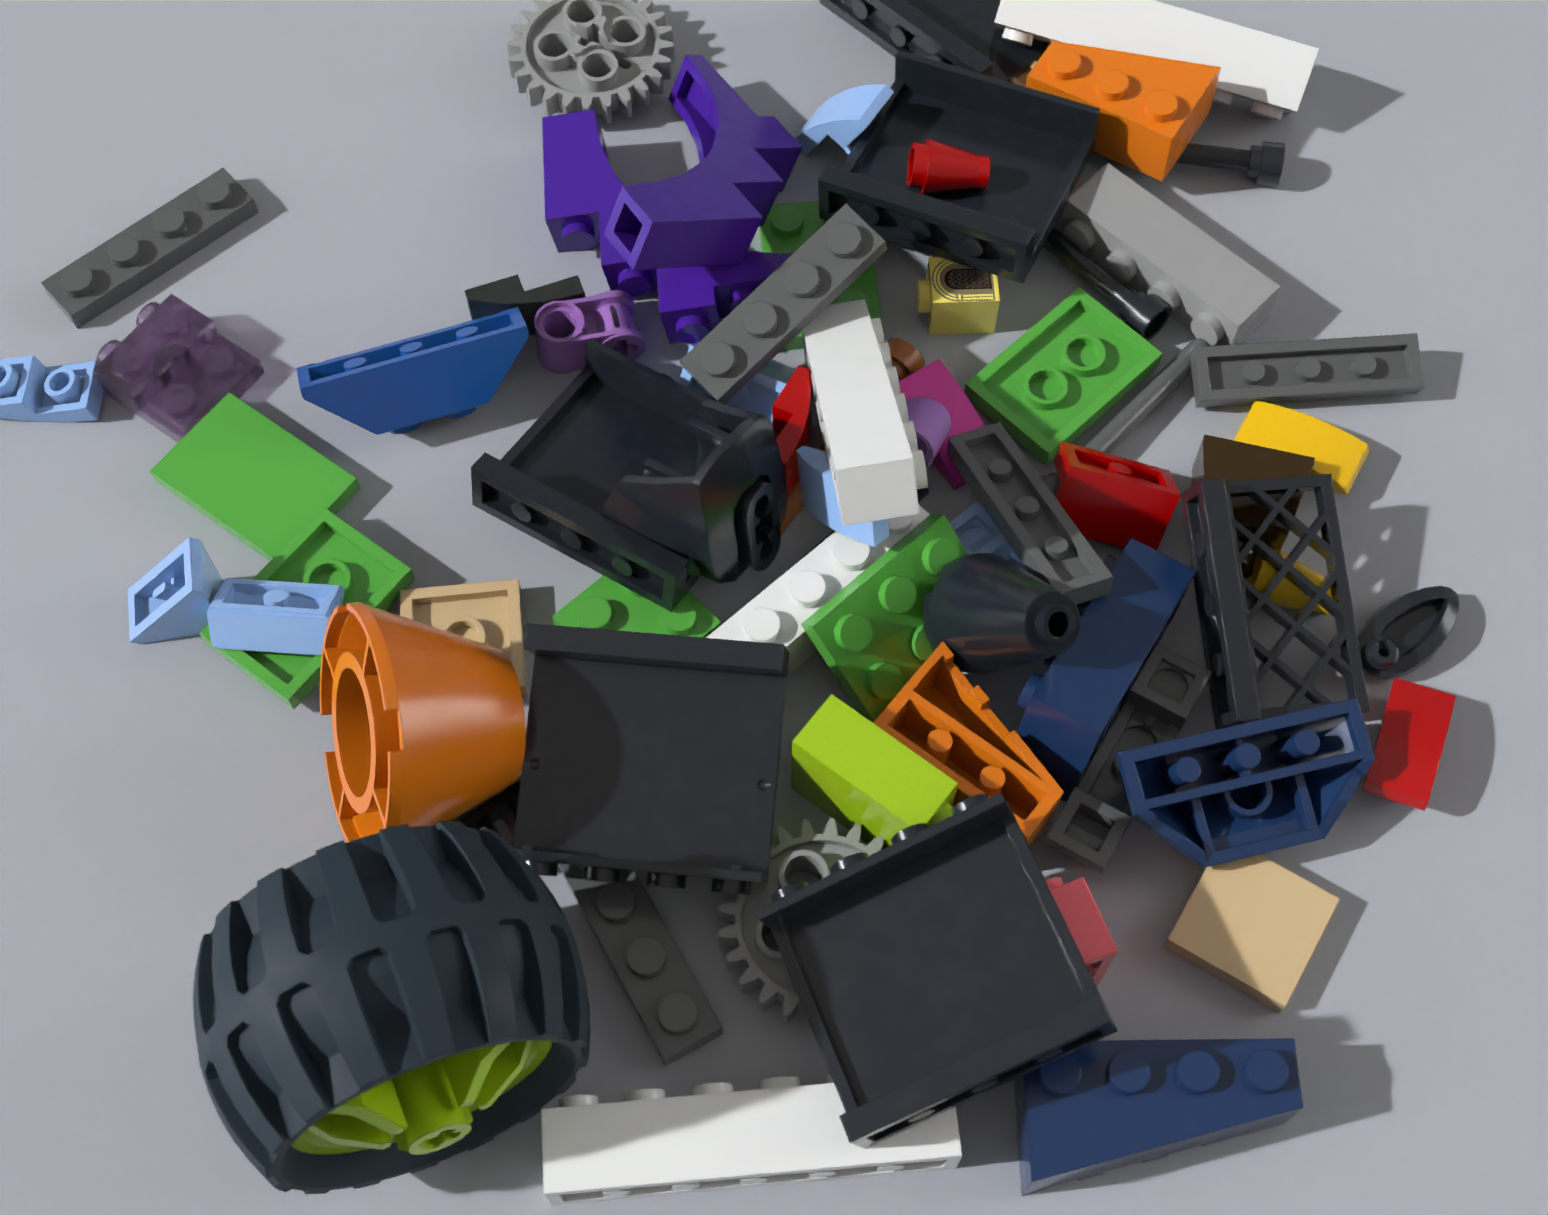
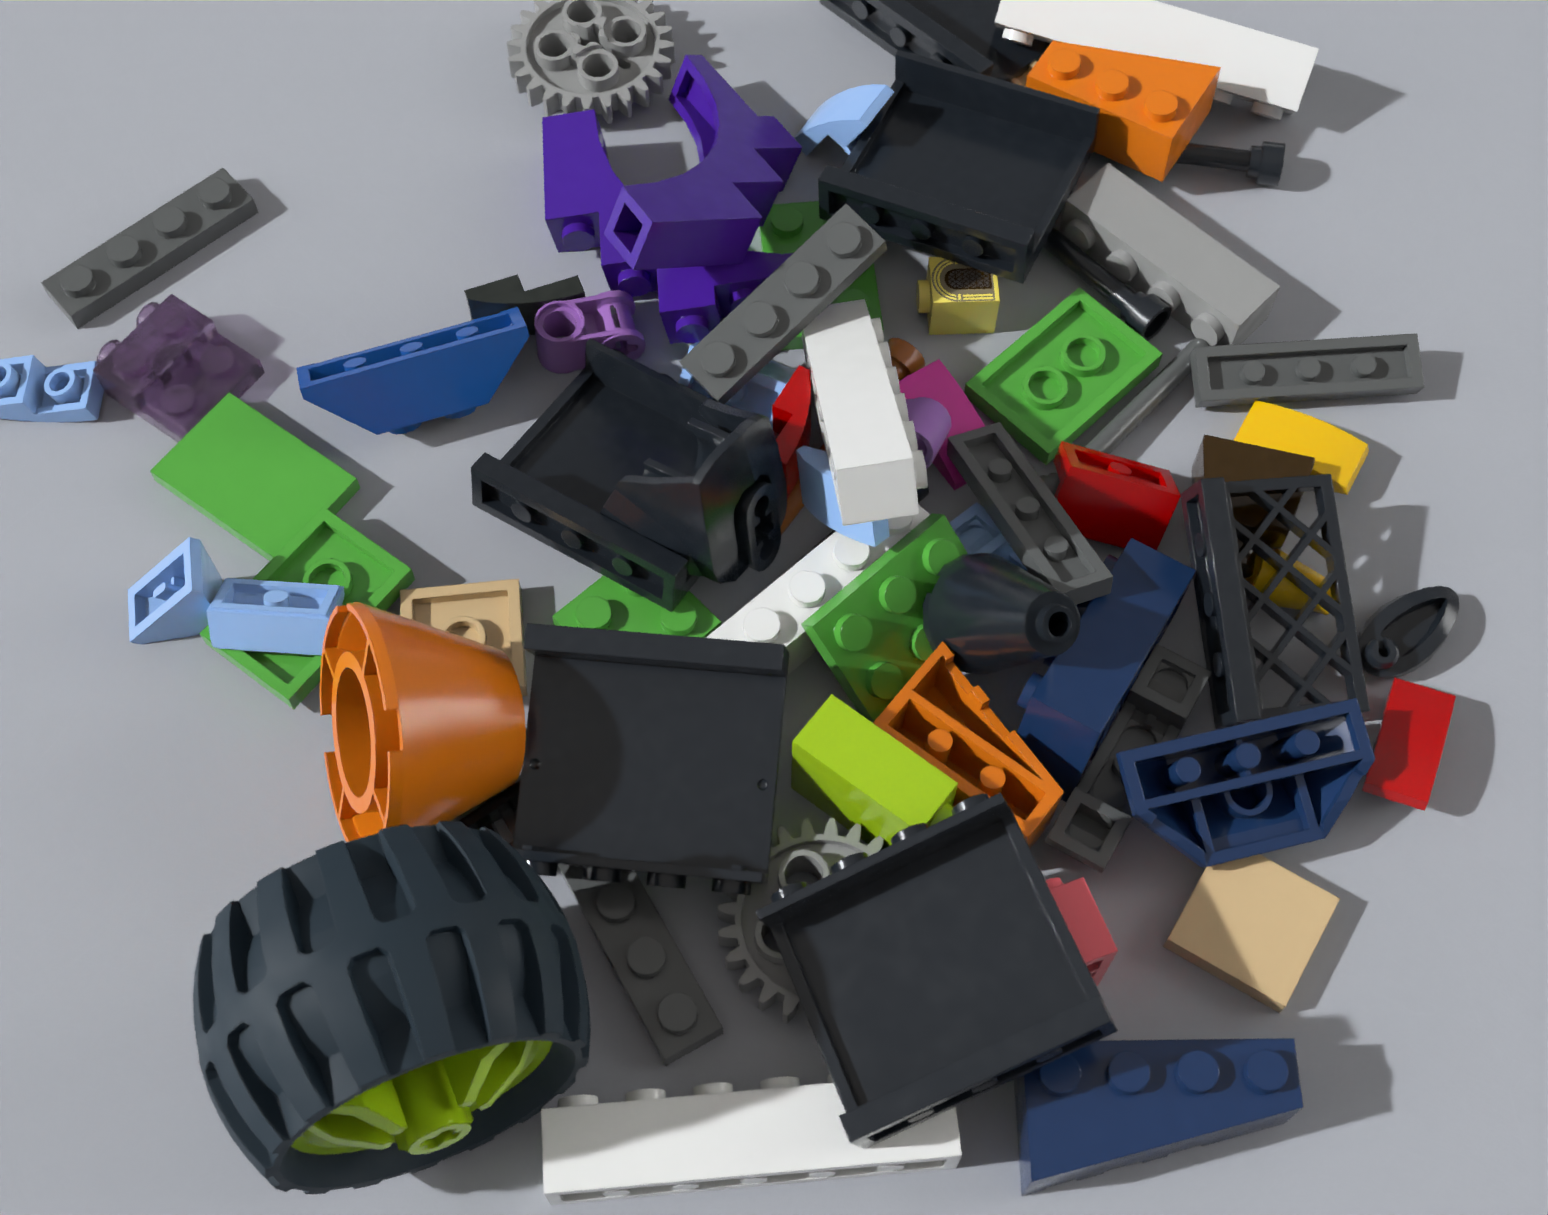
red cone [907,138,990,194] -> none

